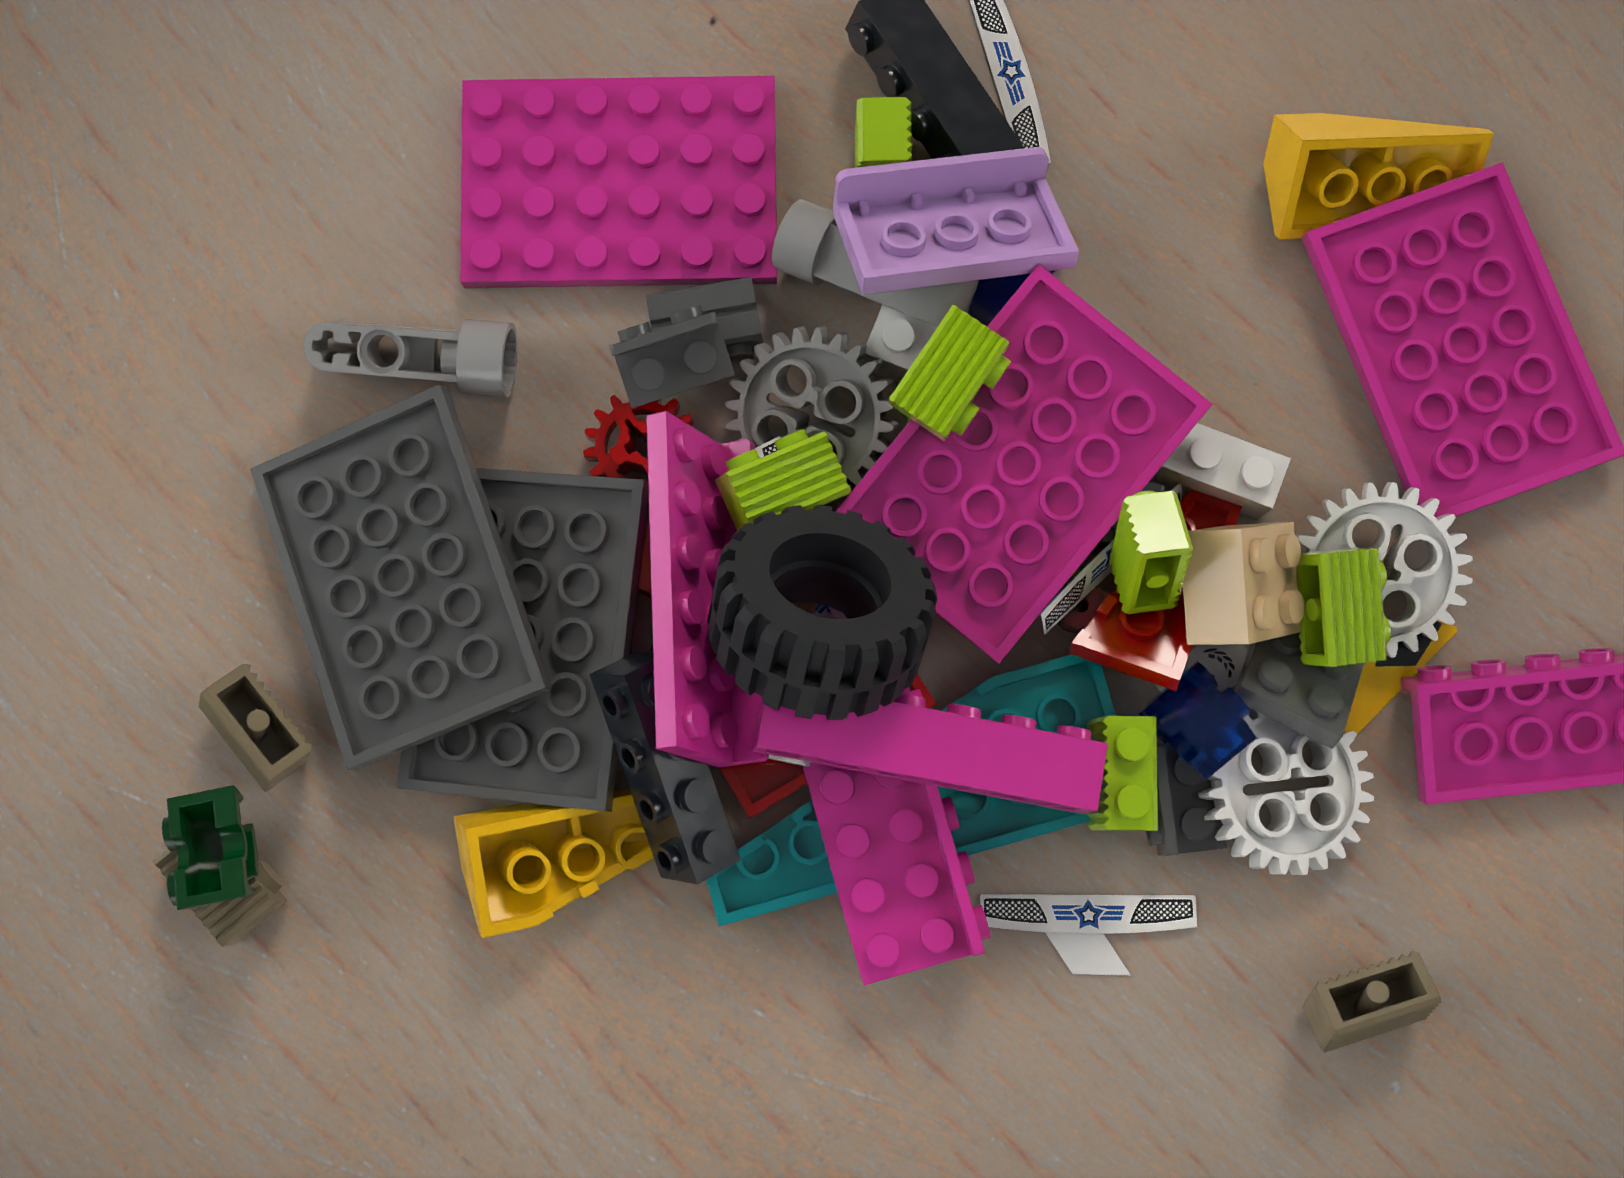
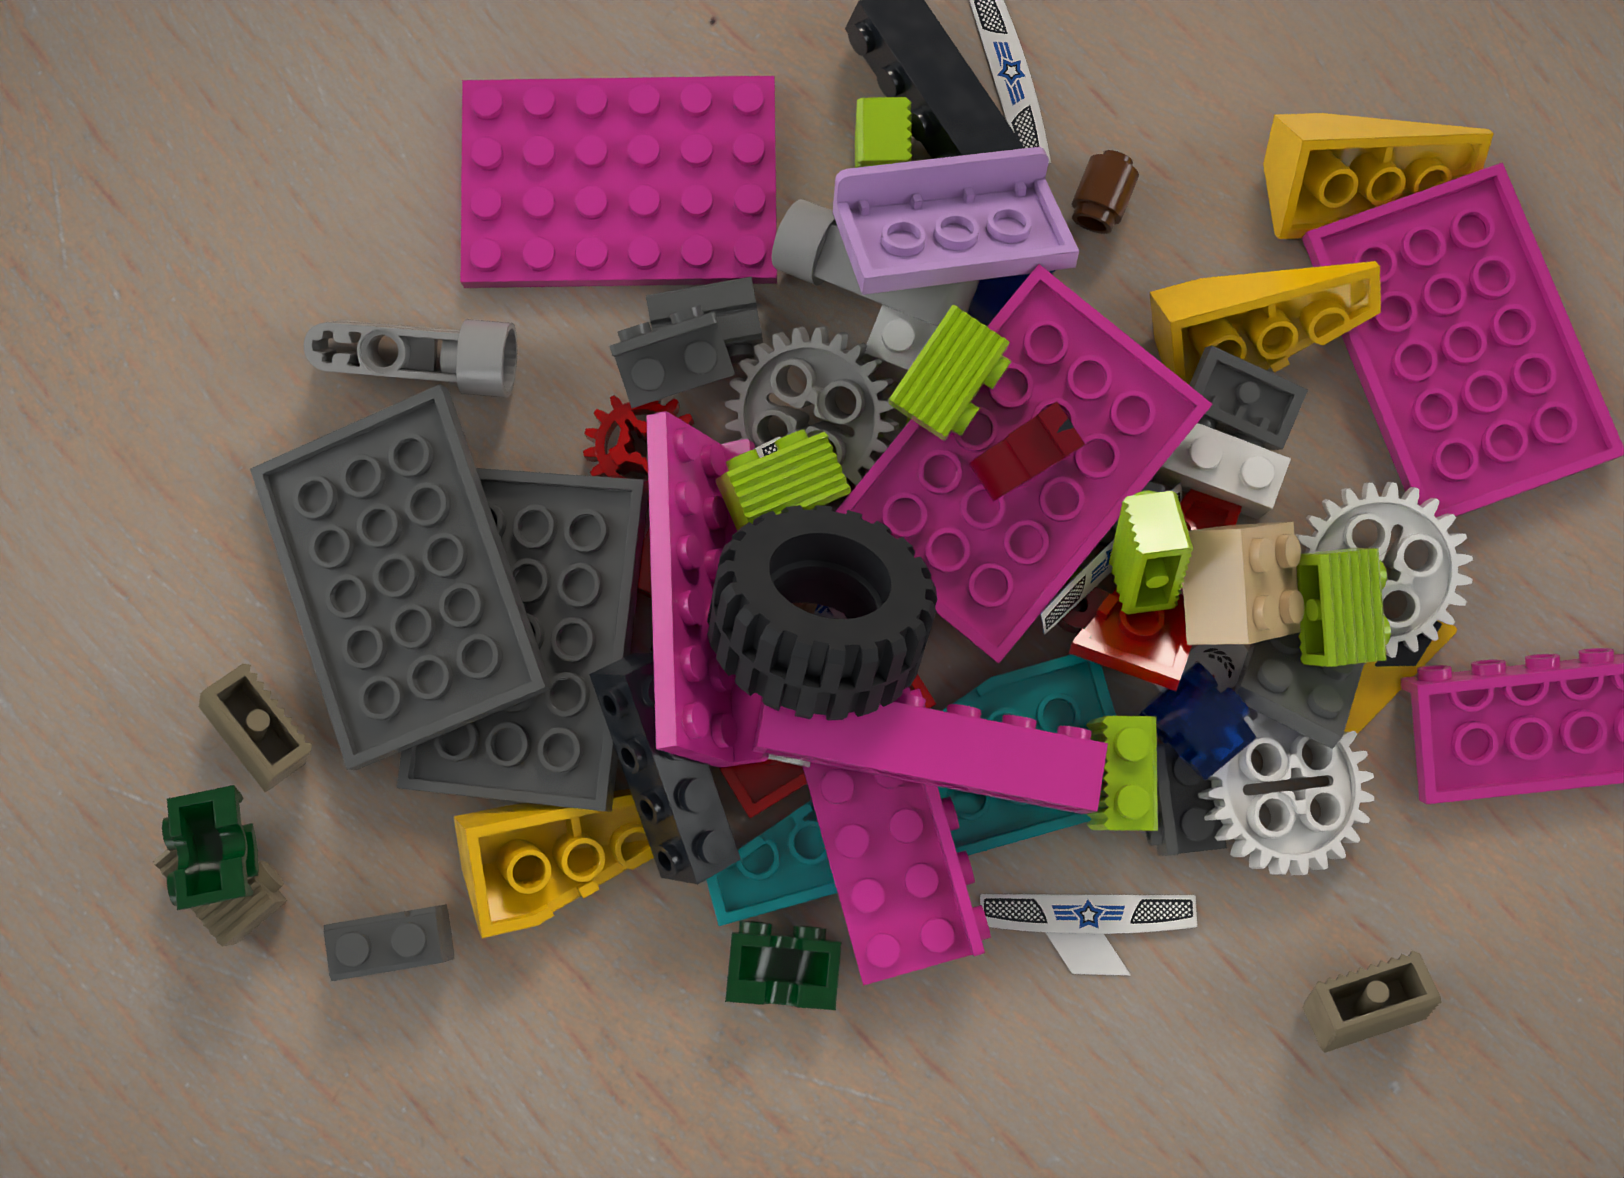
none -> dark grey brick [324,904,454,981]
none -> dark green cylinder [725,921,842,1010]
none -> dark red leg [969,402,1086,502]
none -> reddish brown brick [1072,150,1139,234]
none -> yellow wedge [1149,261,1381,385]
none -> dark grey bracket [1189,346,1308,451]

